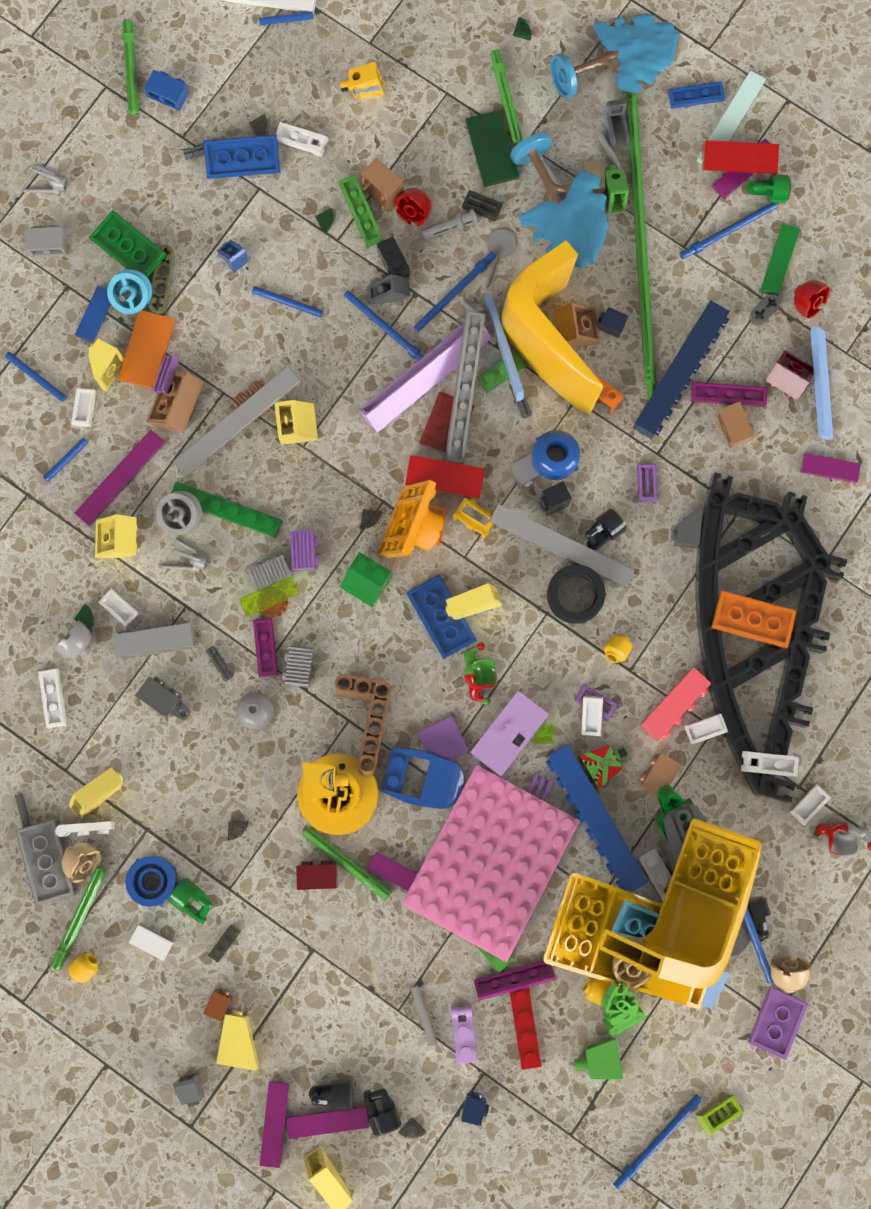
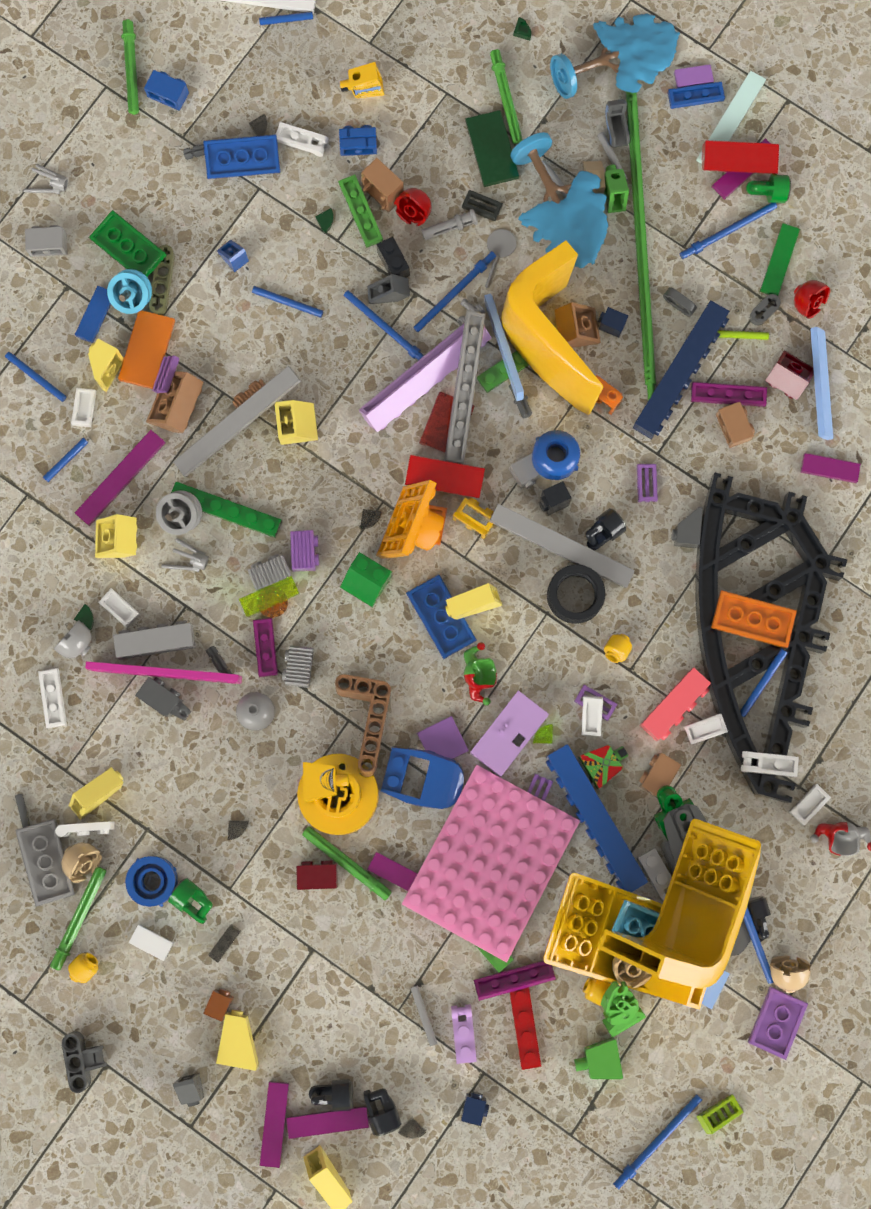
none -> dark grey piece [62,1031,107,1093]
none -> dark pink tile [85,661,242,684]
none -> blue brick [339,125,377,156]
none -> dark grey beam [663,287,697,317]
none -> medium lavender tile [674,65,714,88]
none -> lime bar [718,330,769,340]
none -> blue bar [740,649,788,717]

